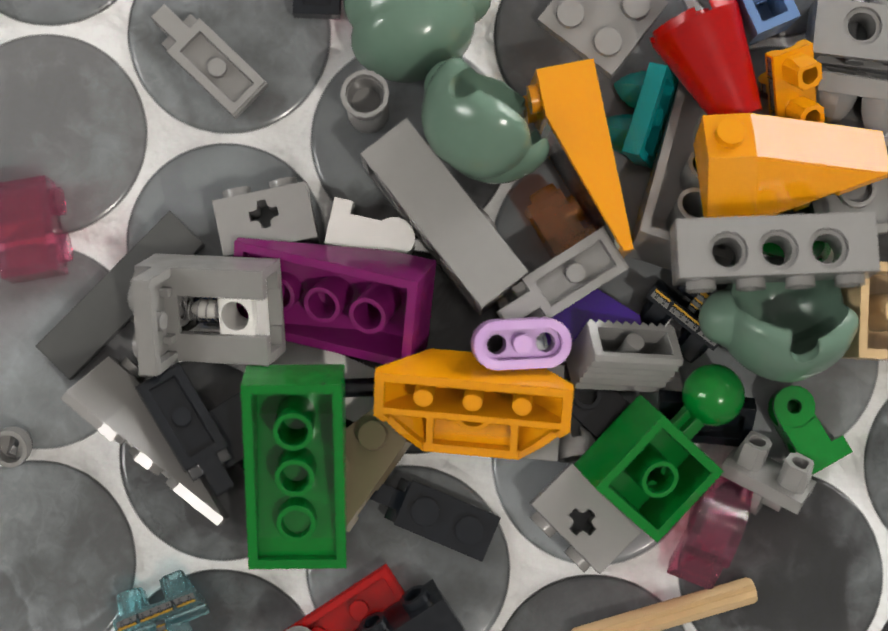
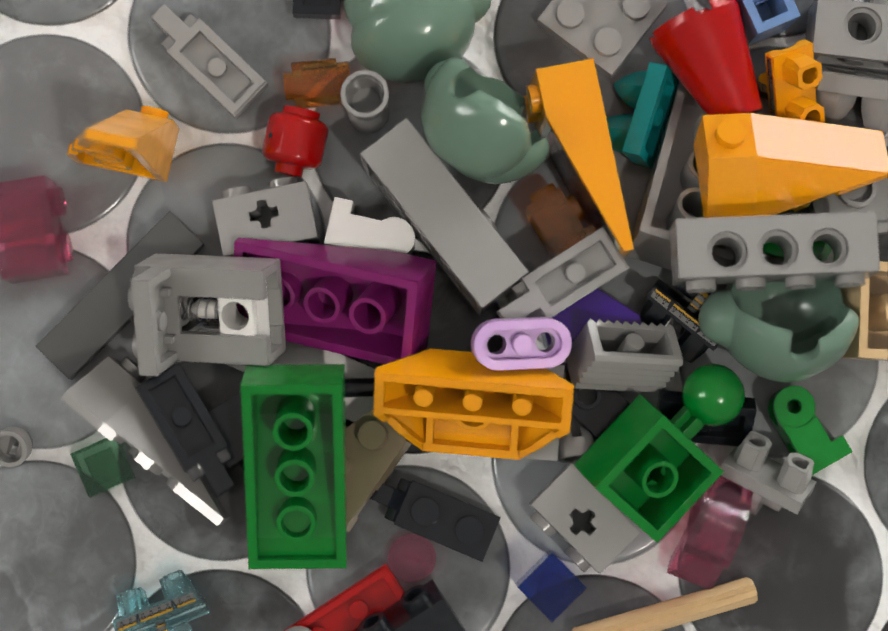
none -> light orange wedge [66,106,180,183]
none -> clear green tile [70,438,136,498]
none -> red head [262,105,329,178]
none -> clear orange brick [283,58,350,109]
none -> clear pink piece [388,534,436,582]
none -> clear blue brick [515,550,587,622]

